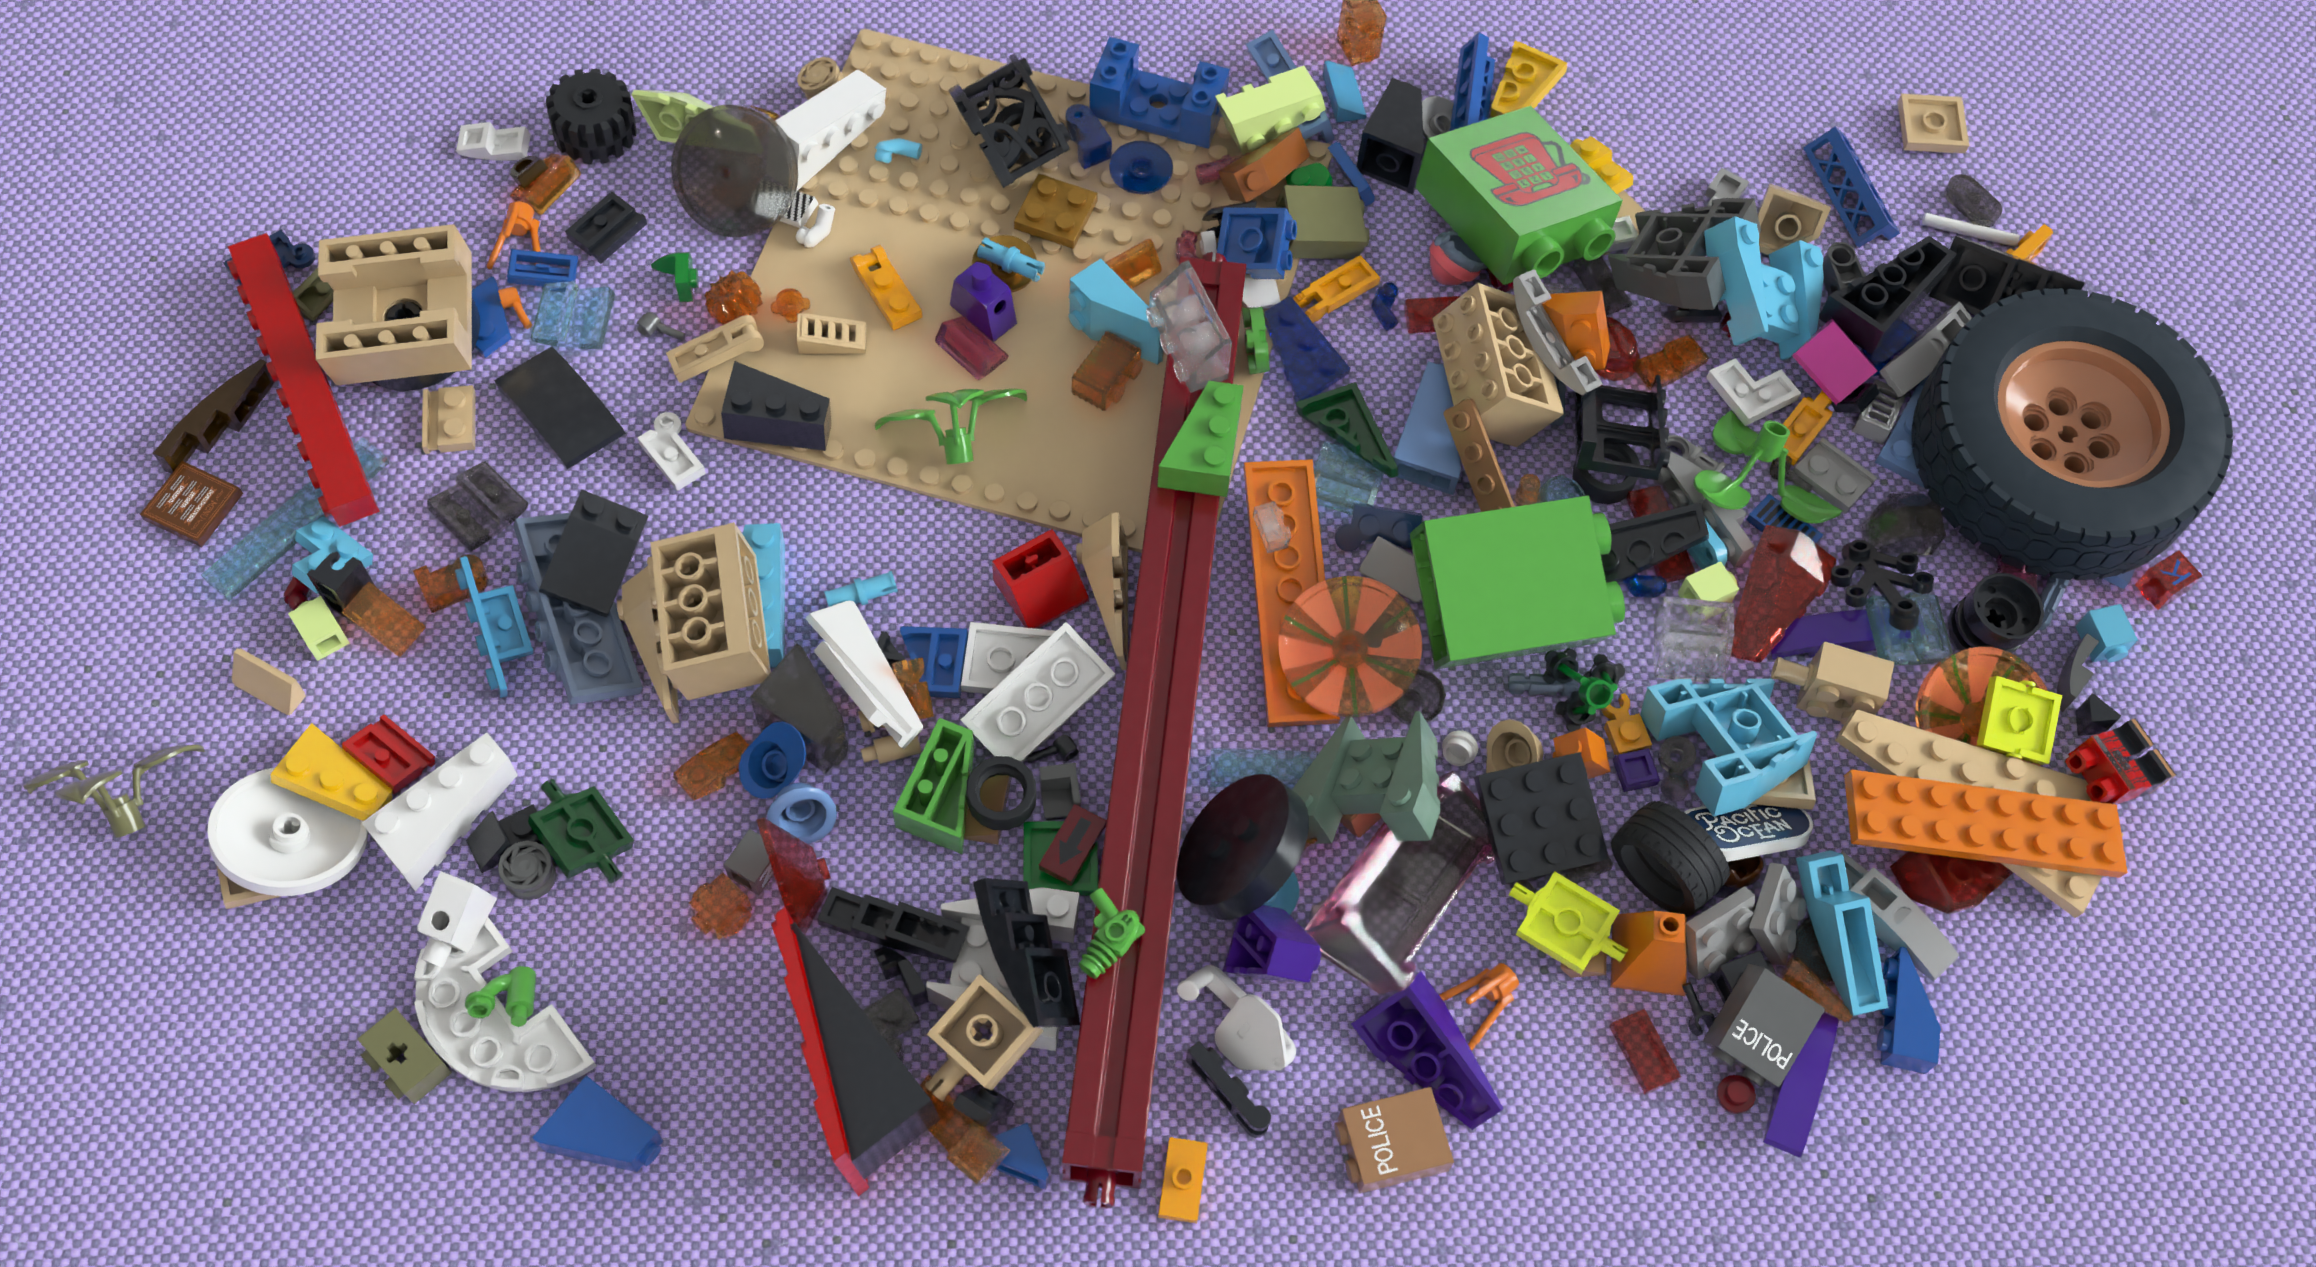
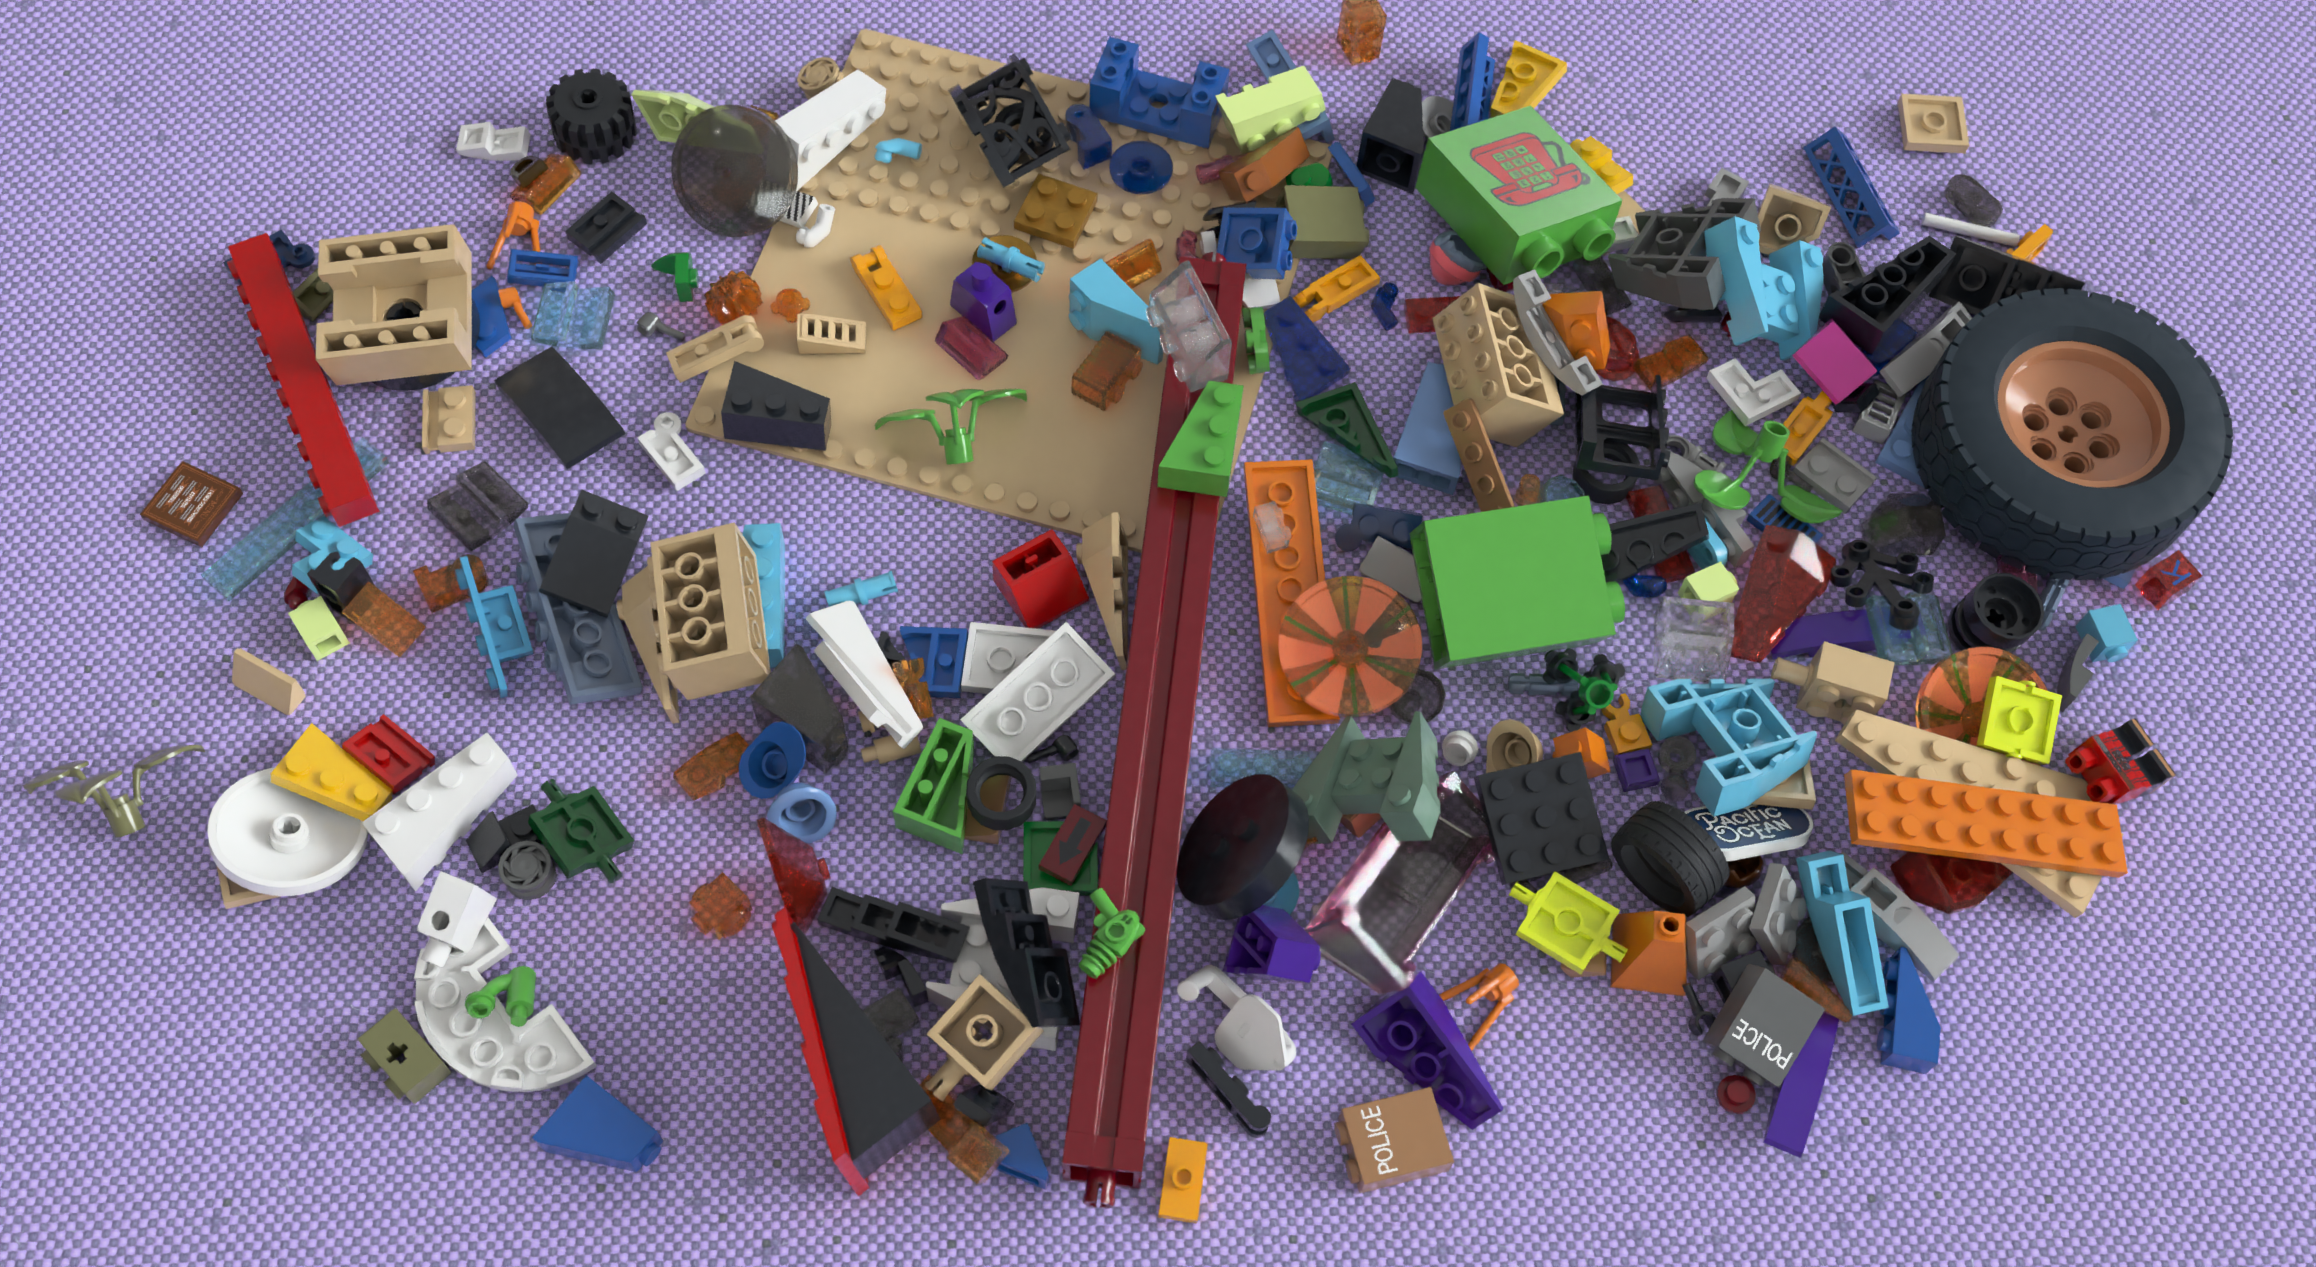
dark brown slope [153,359,274,474] -> none
dark grey brick [723,829,784,895] -> none
dark azure slope [1322,61,1367,123] -> none
clear red tile [1609,1009,1681,1095] -> none
black slope [2075,693,2121,736] -> none

